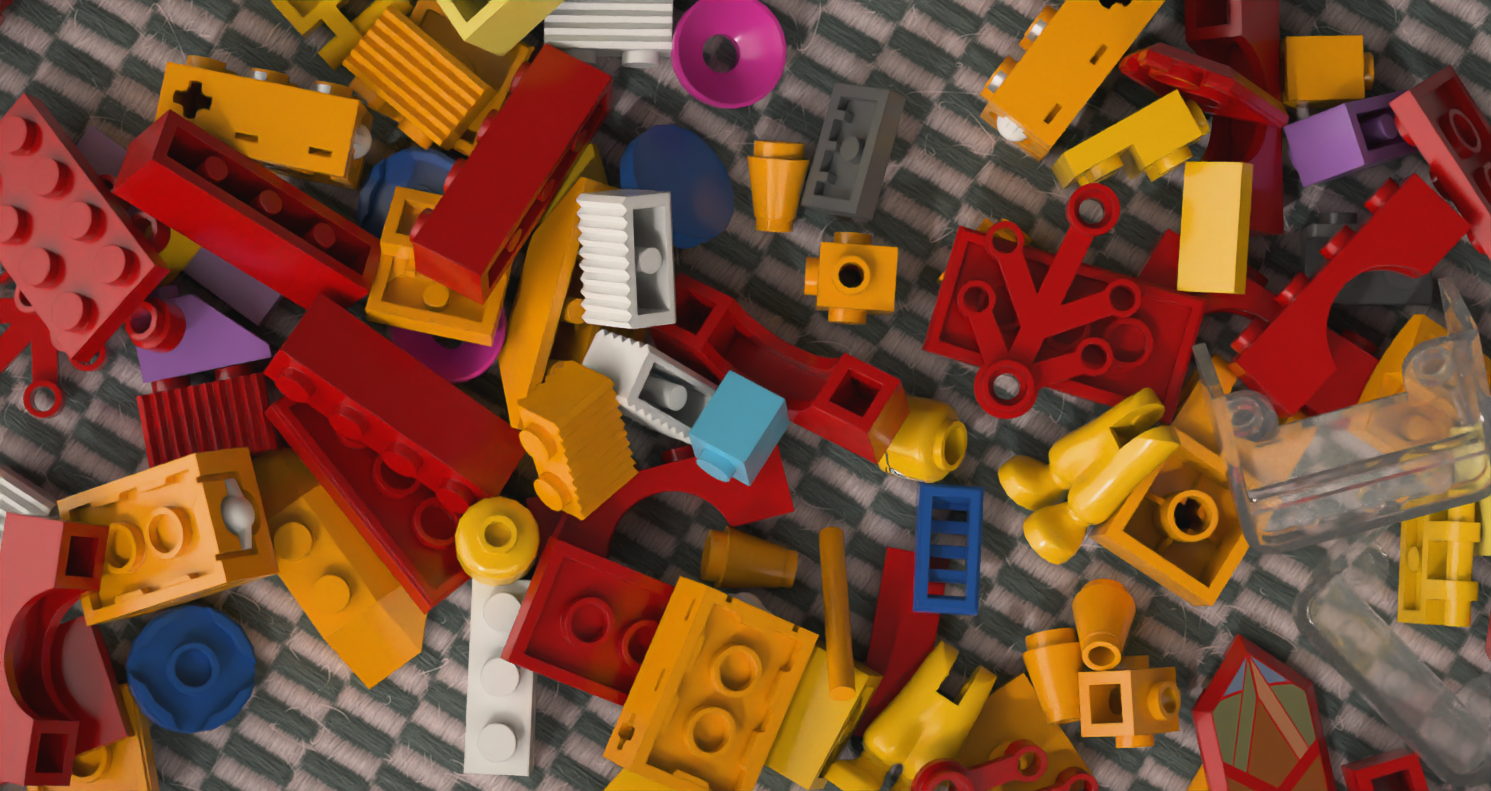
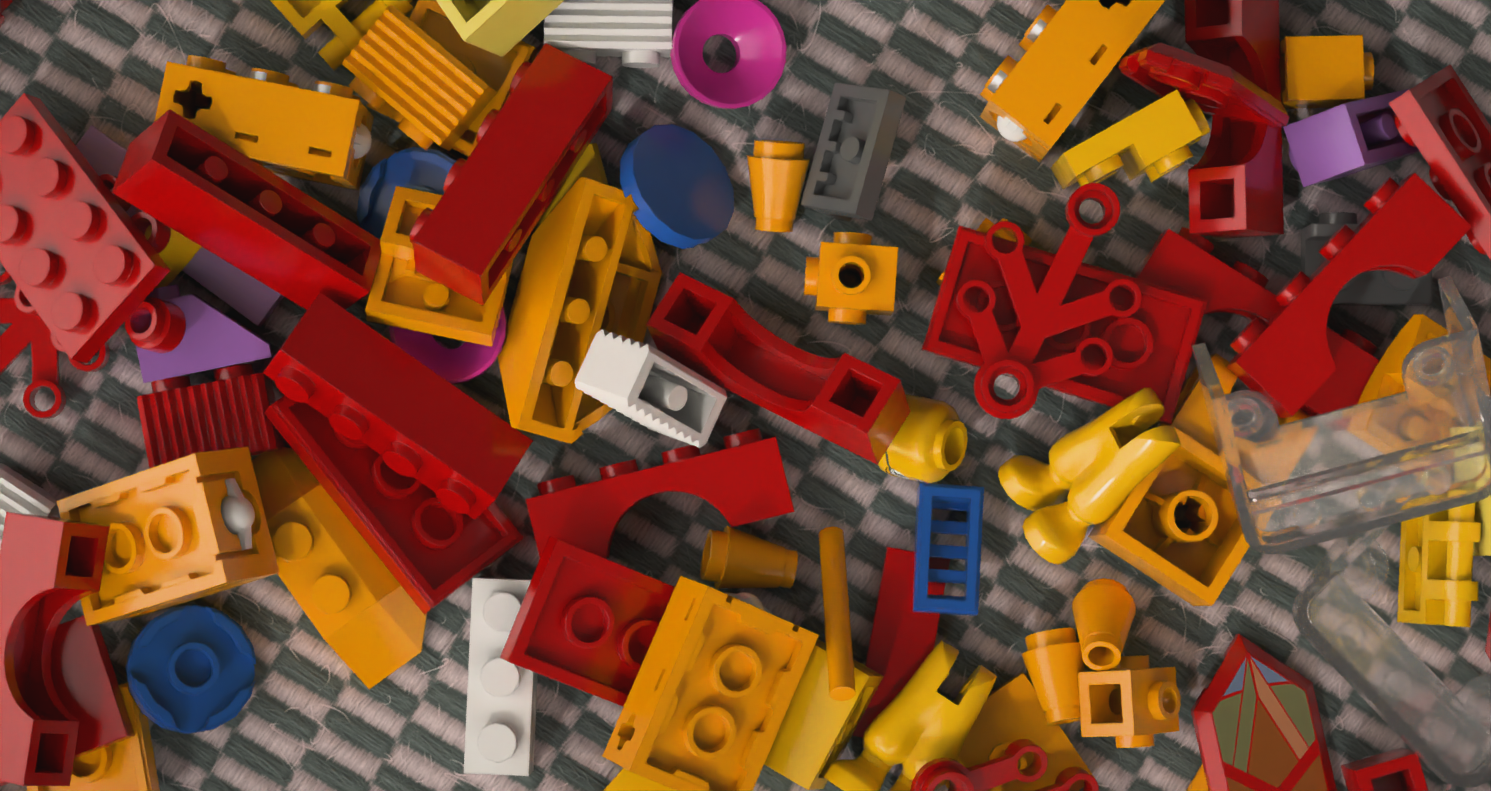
yellow head [455,496,540,587] -> none
light orange brick [517,360,639,520] -> none
white brick [575,189,677,329] -> none
medium azure brick [689,370,790,486] -> none
yellow tile [1177,161,1254,294] -> none

